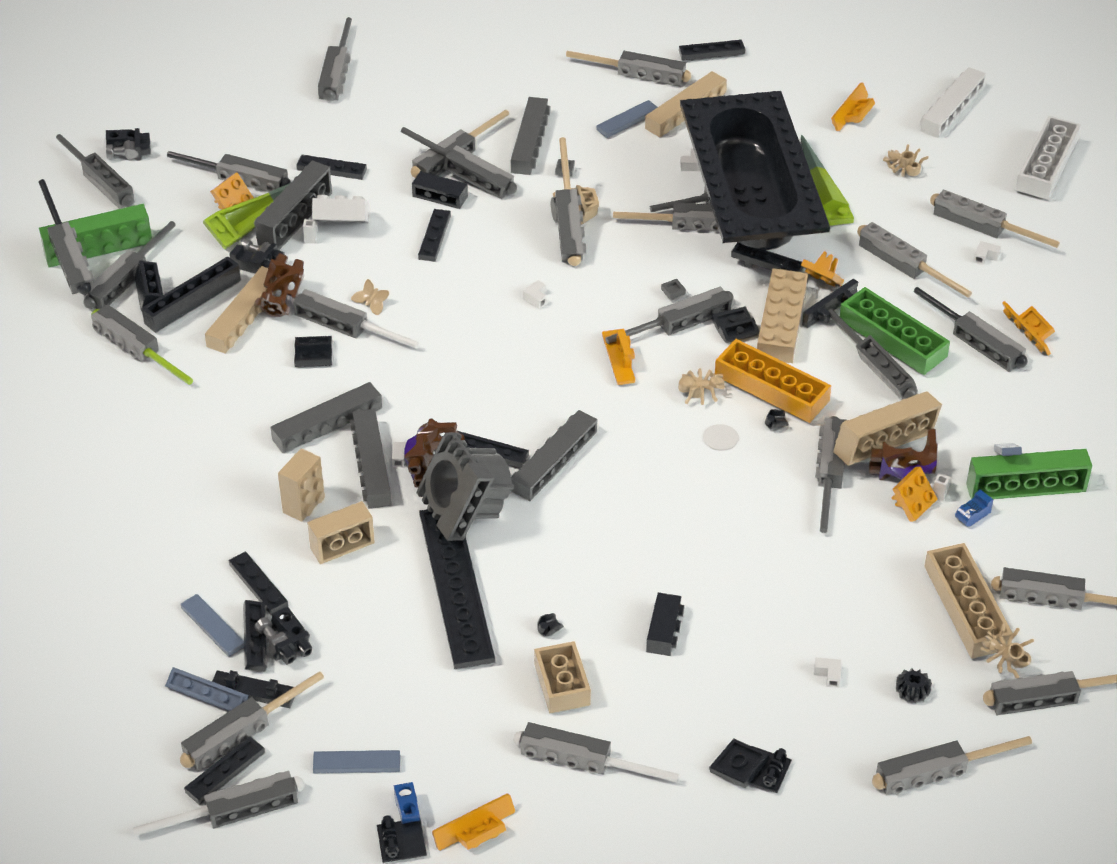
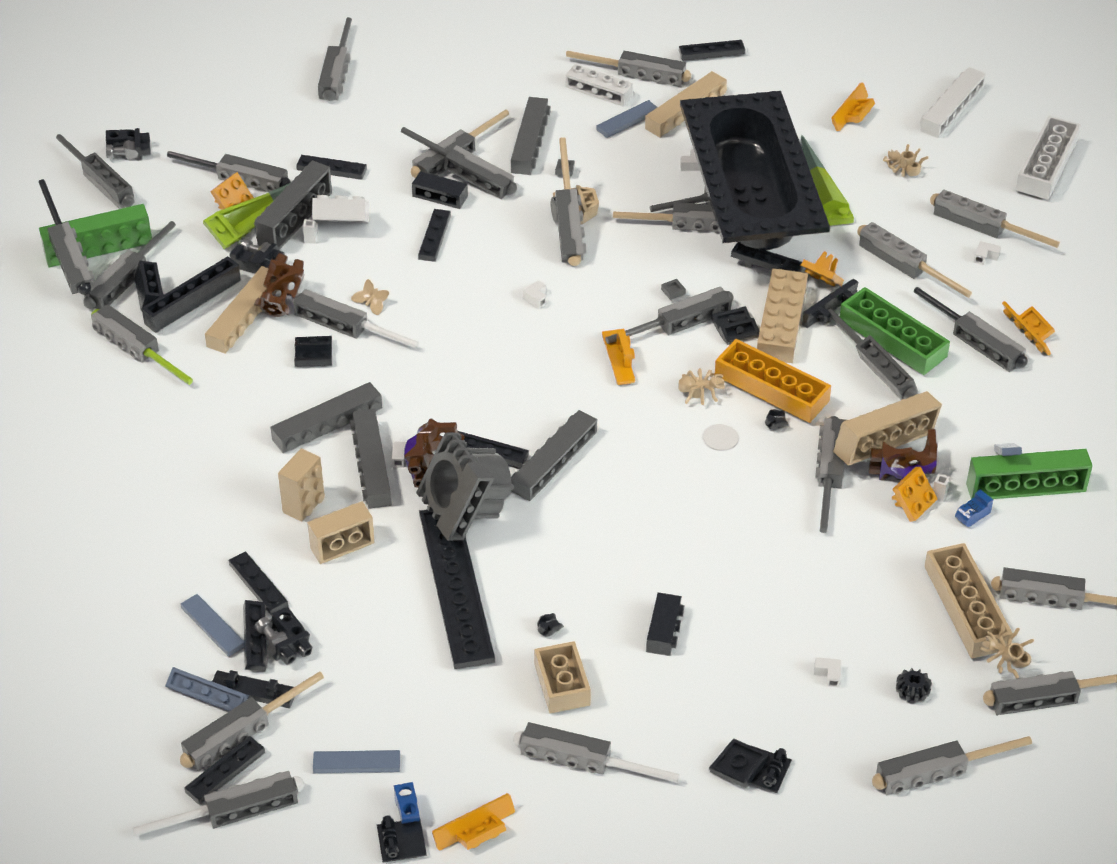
none -> white brick [565,64,633,107]

